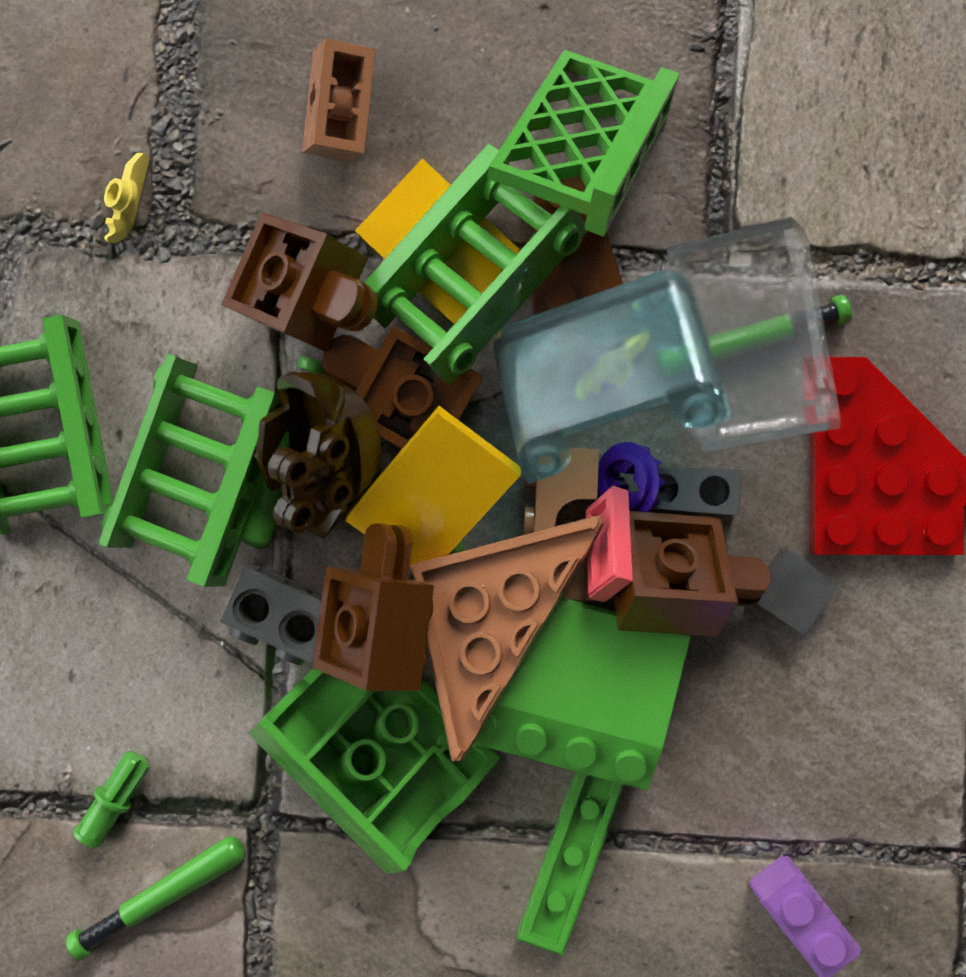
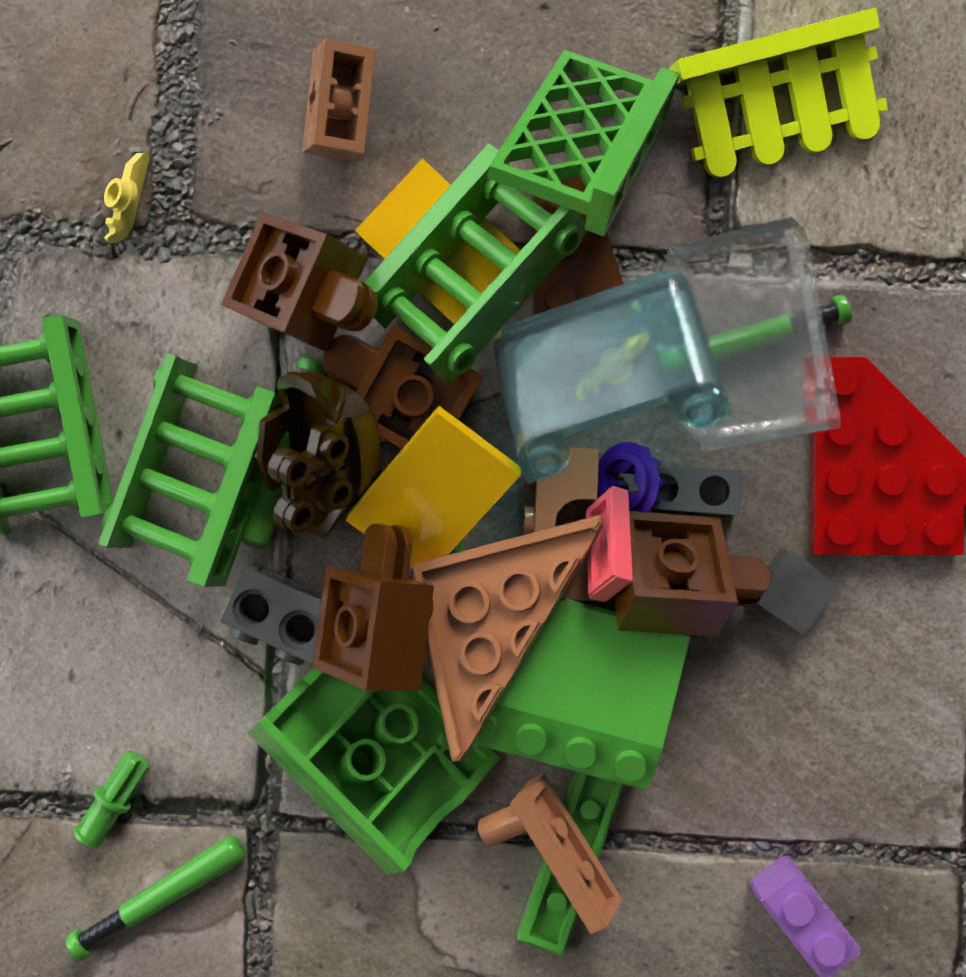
none -> nougat piece [478,773,623,934]
none -> neon yellow fence [669,7,888,178]

